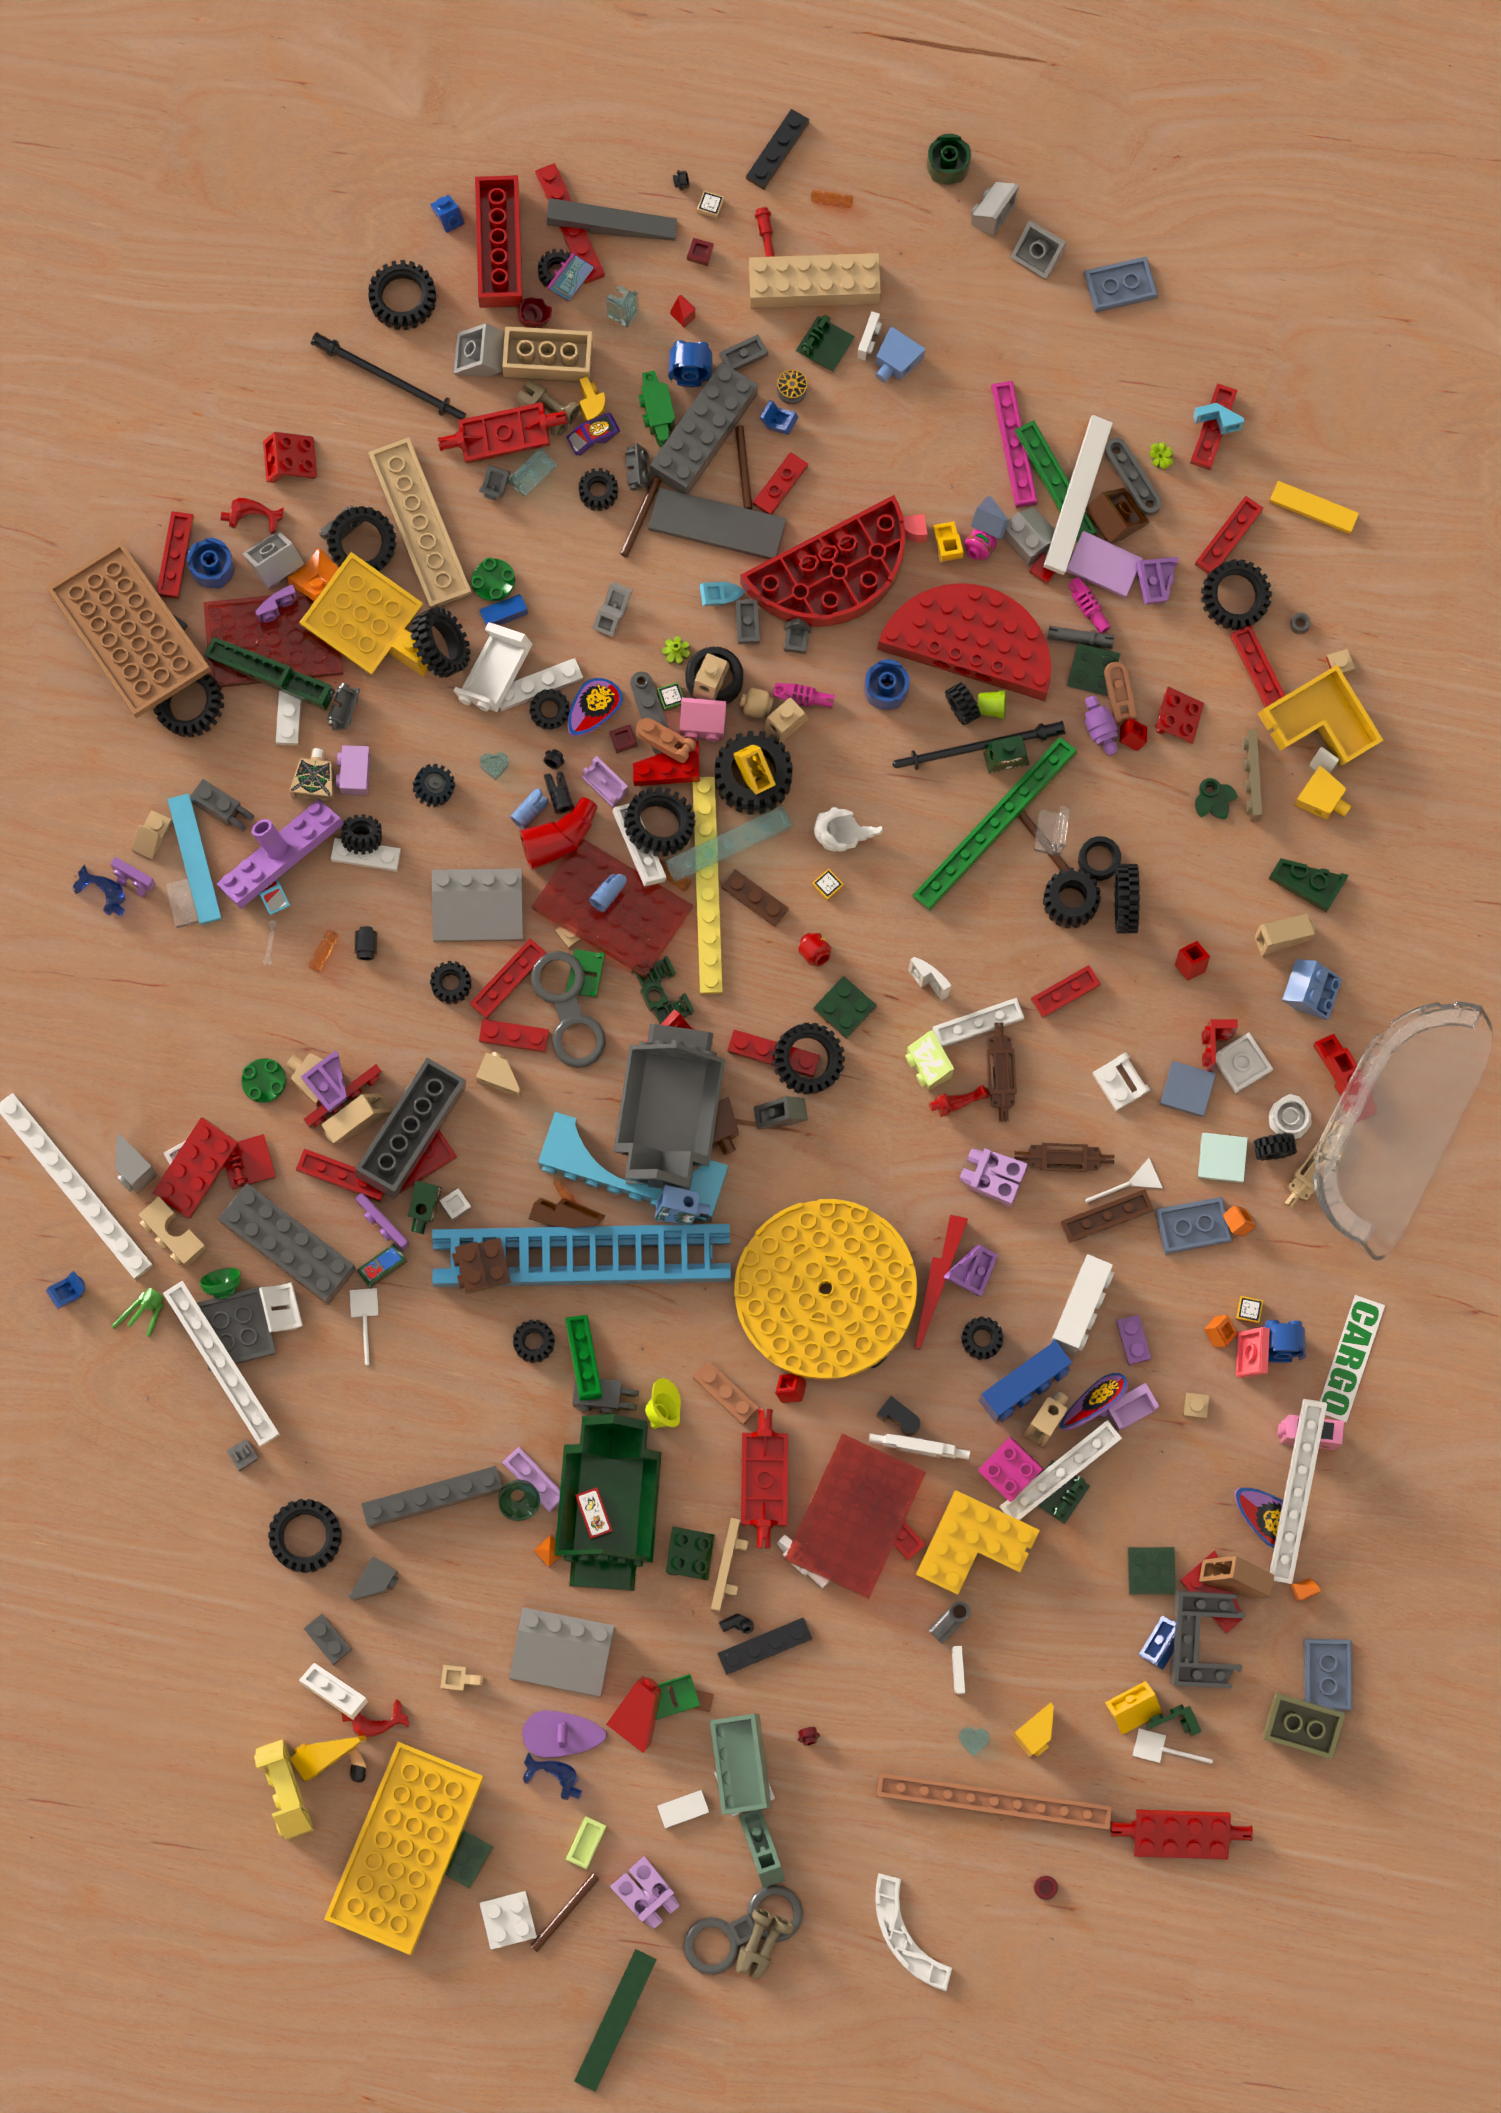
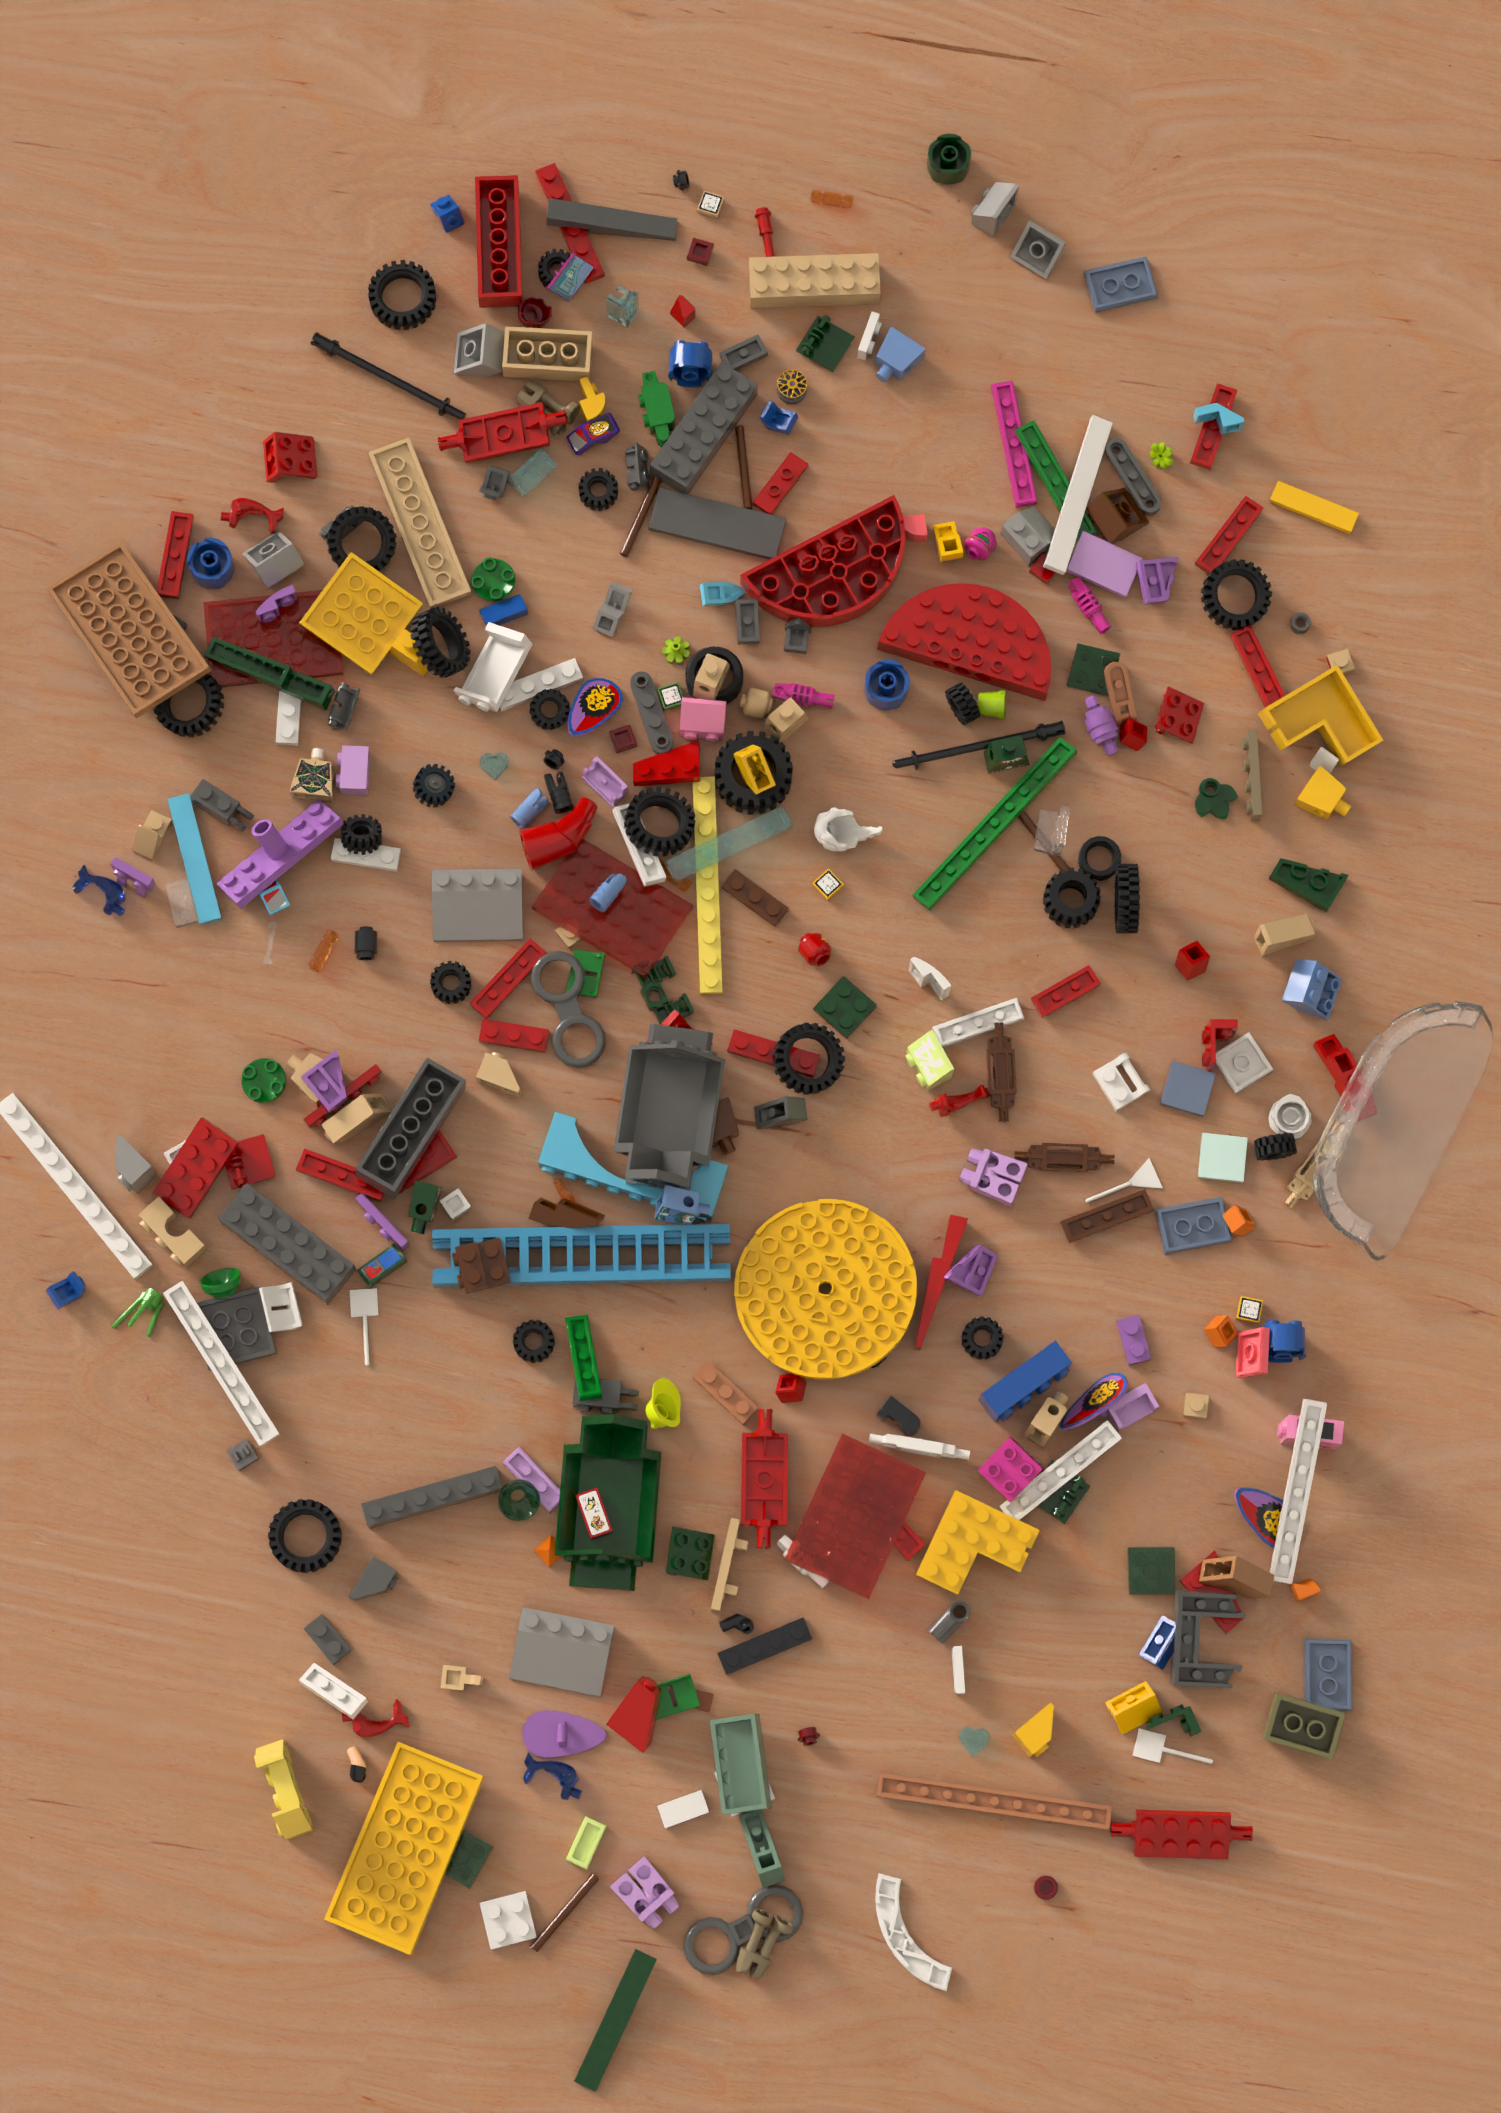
orange plate [287,548,339,601] -> none
yellow slope [289,1735,367,1782] -> none
nougat plate [635,718,697,763] -> none
black plate [746,109,809,190] -> none
sand blue slope [971,496,1009,539] -> none
dark grey pin [1047,625,1115,649] -> none
white brick [1049,1254,1115,1356] -> none
sticker [1320,1295,1385,1423] -> none

